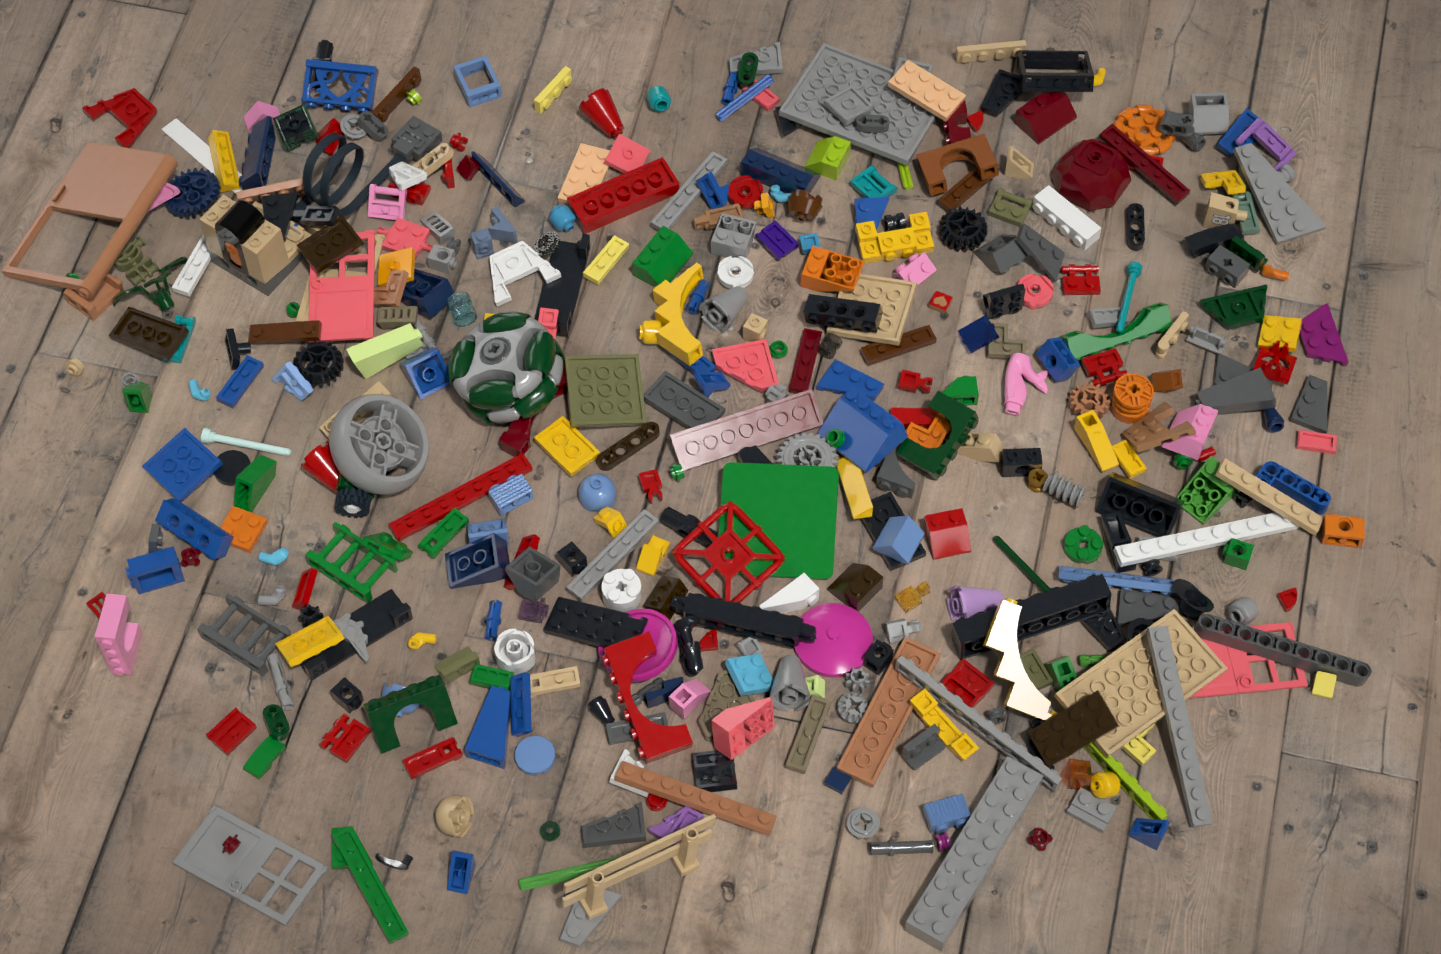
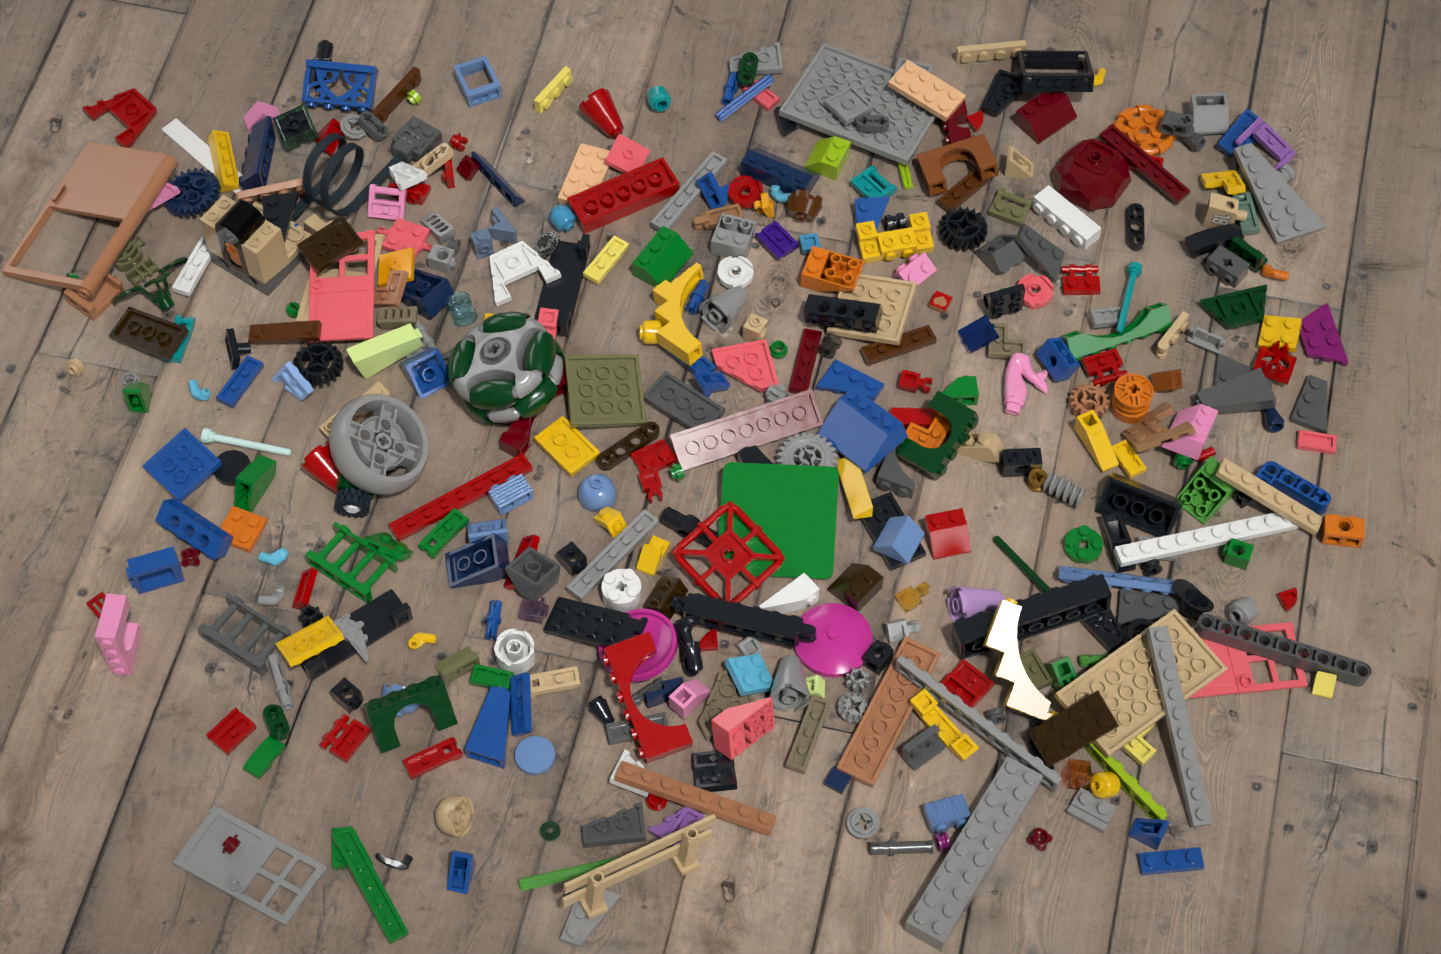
dark grey wing [148,524,163,553] -> none
black hinge [292,206,340,225] -> none
green plate [827,429,845,448] -> none
none -> red plate [630,438,677,473]
none -> blue plate [1138,847,1204,876]

